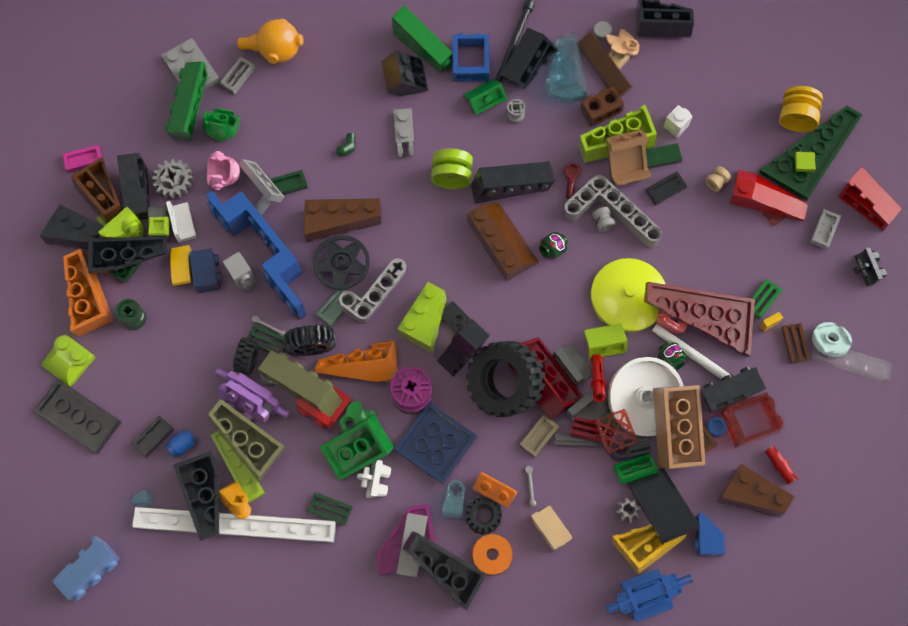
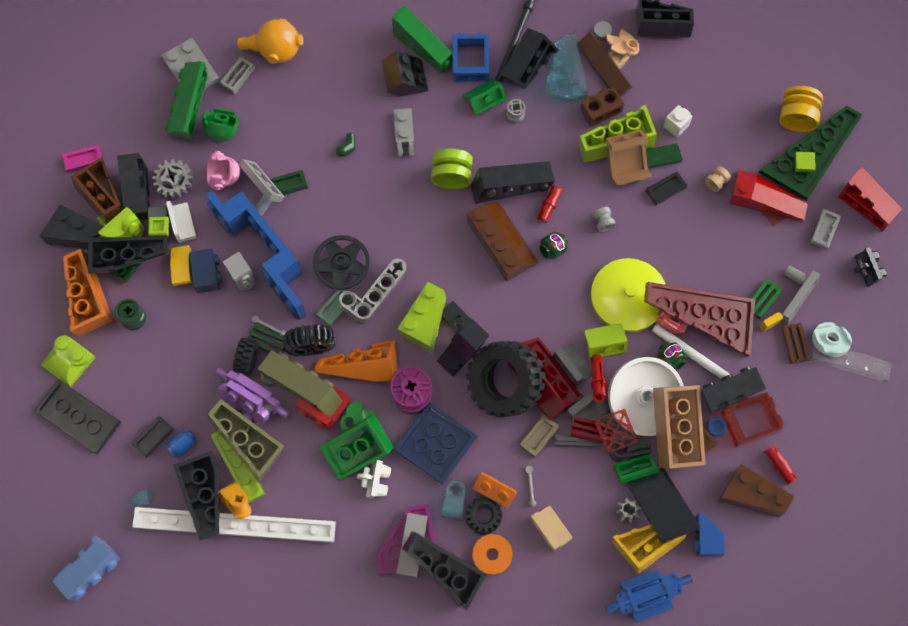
reddish brown wedge [304,198,381,243] -> none
dark green tile [307,492,352,526] -> none
dark red plate [563,163,582,199] -> none
light grey beam [563,175,662,248] -> none
none -> red pin [536,185,563,223]
none -> light grey piece [781,265,820,326]

